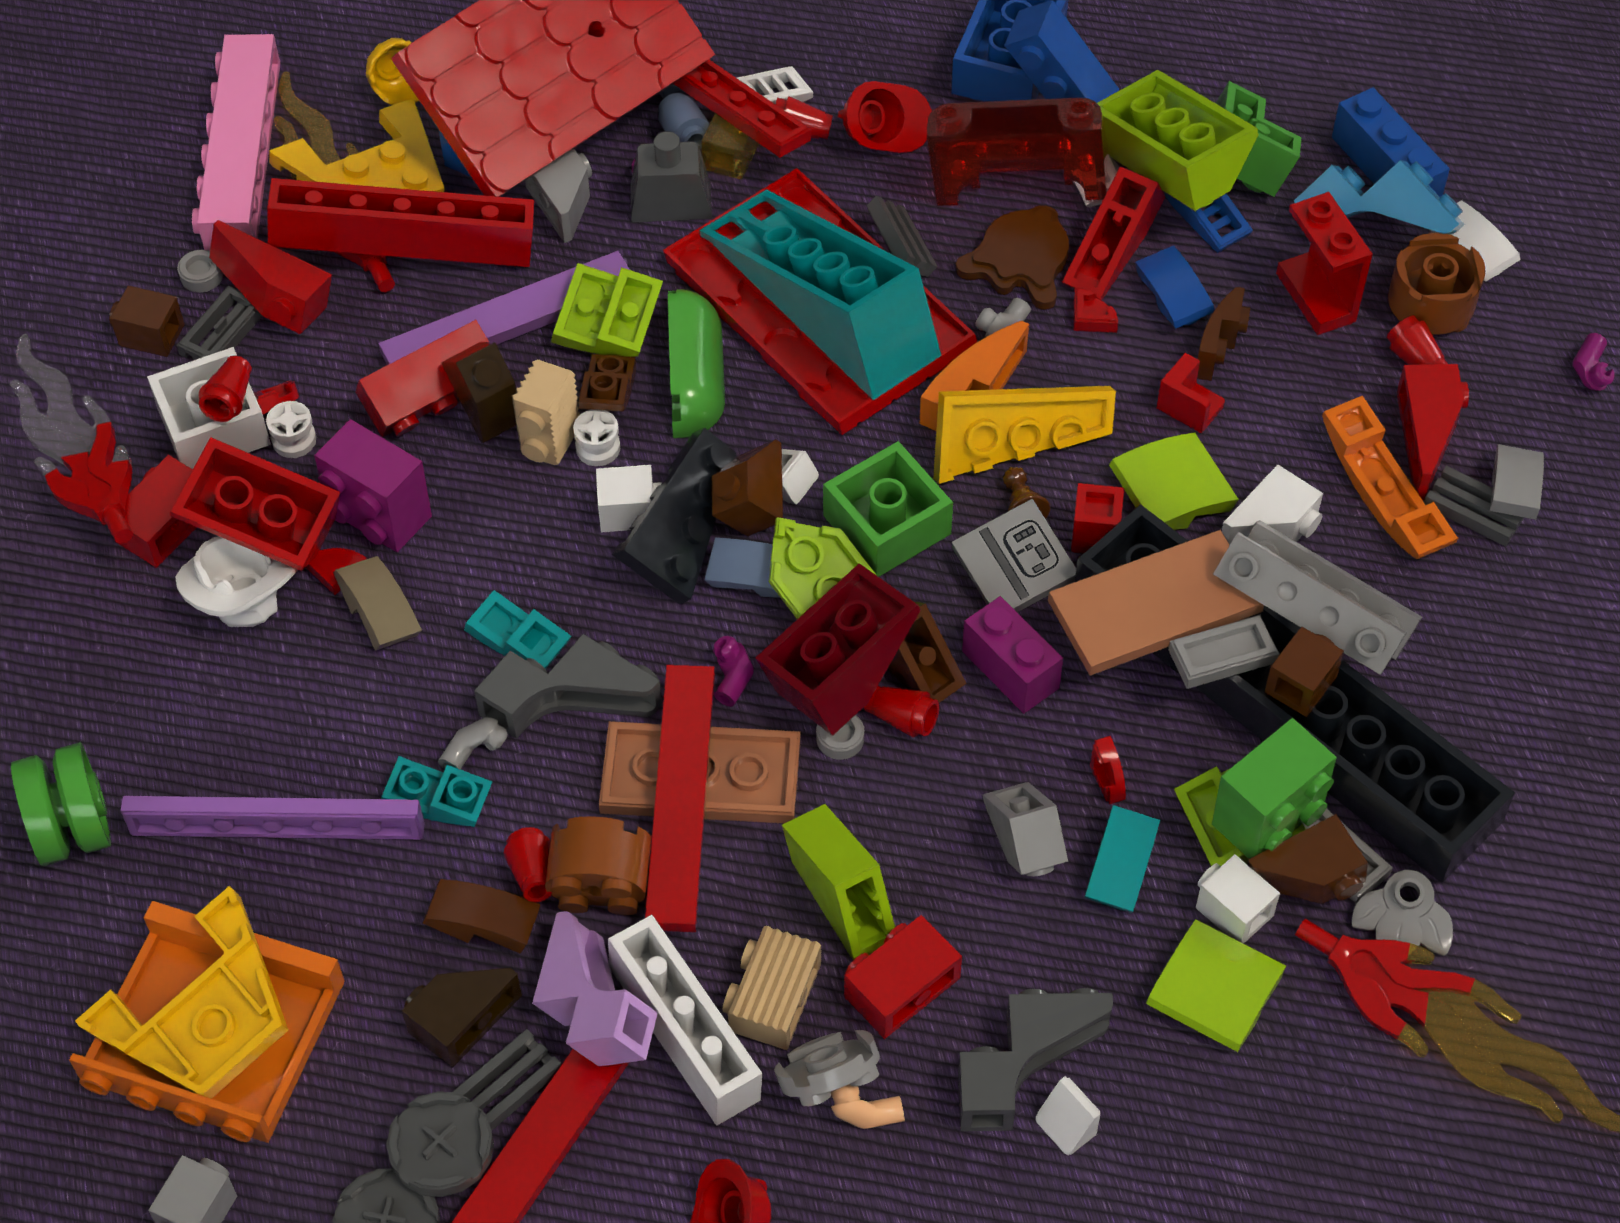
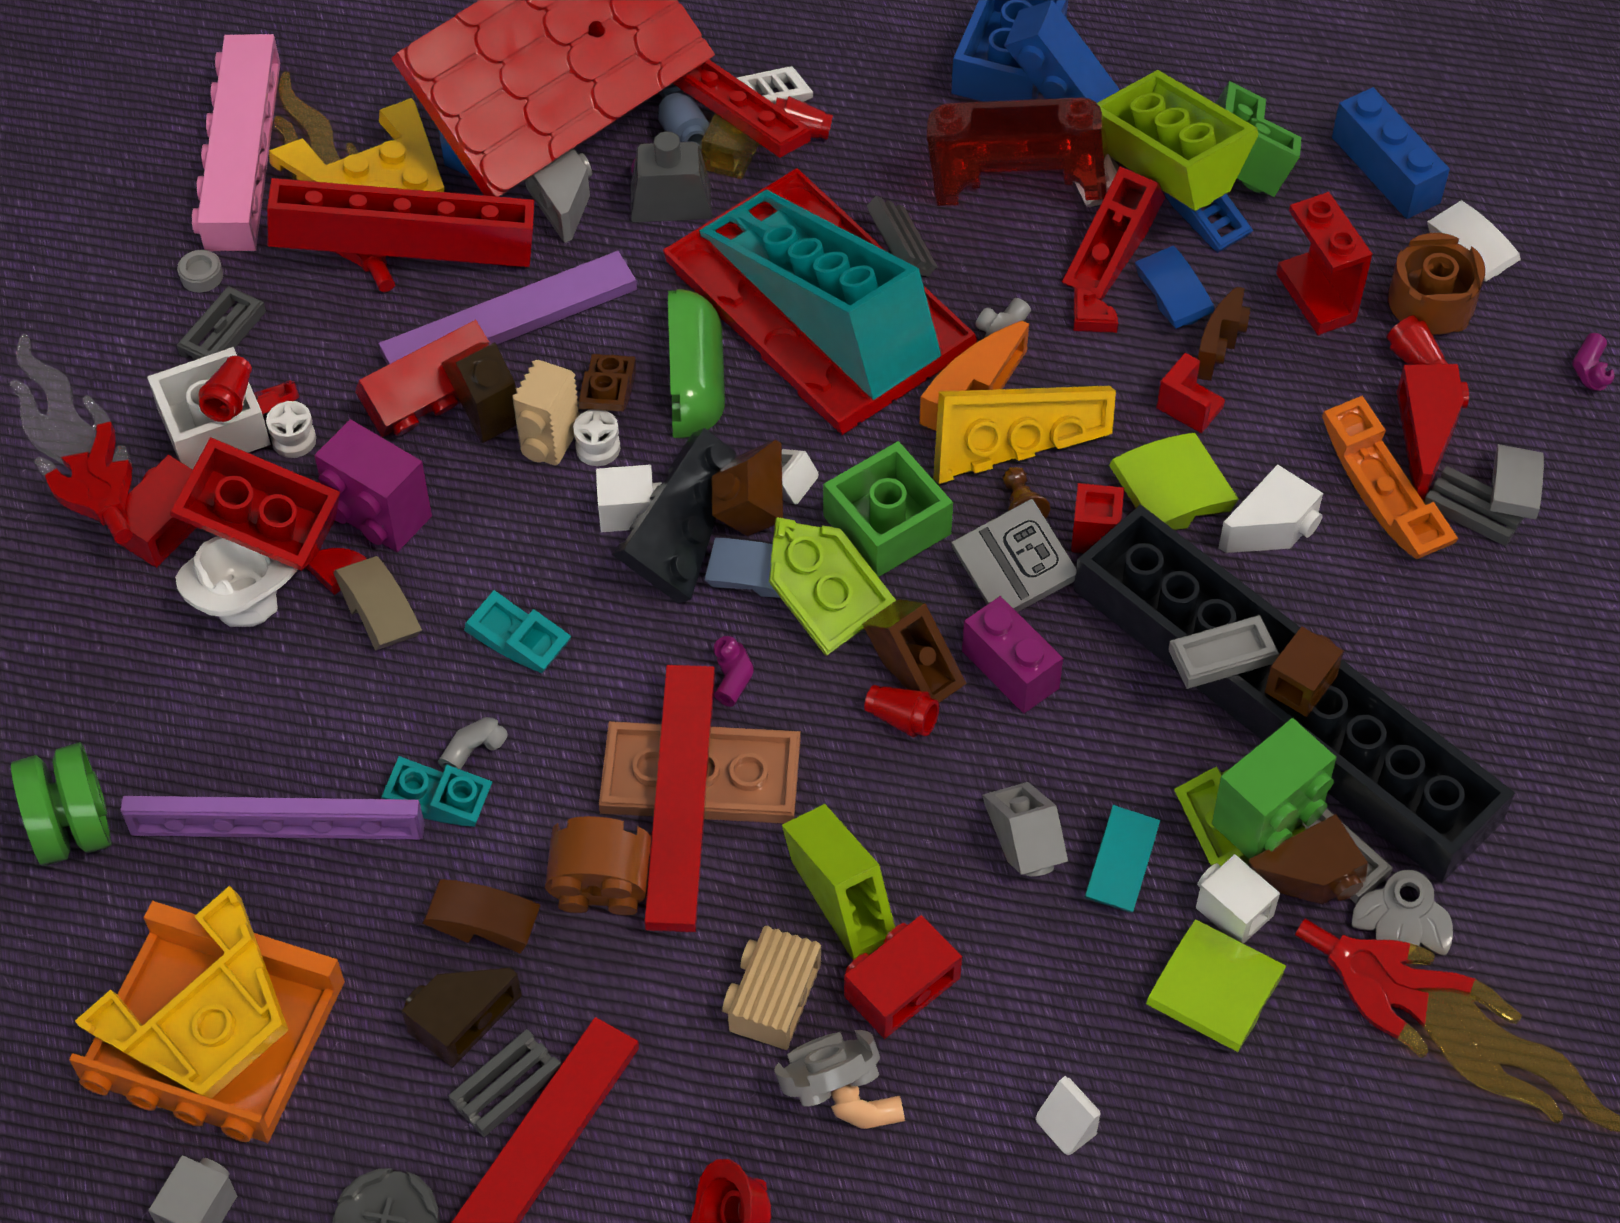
reddish brown brick [109,285,185,357] -> none
red slope [209,220,332,334] -> none
yellow hair [366,38,419,105] -> none
dark grey tile [386,1091,494,1197] -> none
dark grey arch [474,634,662,739] -> none
red cone [503,827,552,902] -> none
lavender arch [532,911,658,1066] -> none
lime slope [551,263,663,357] -> none
white brick [608,915,762,1126] -> none
dark red slope [755,563,921,736] -> none
light grey tile [816,715,864,760] -> none
red piece [837,81,933,153] -> none
reddish brown tile [956,205,1069,310] -> none
dark grey arch [958,988,1113,1131] -> none
nougat tile [1048,530,1264,676] -> none
red tile [1090,735,1126,804] -> none
light grey fence [1213,520,1422,675] -> none
dark azure arch [1294,160,1465,234] -> none

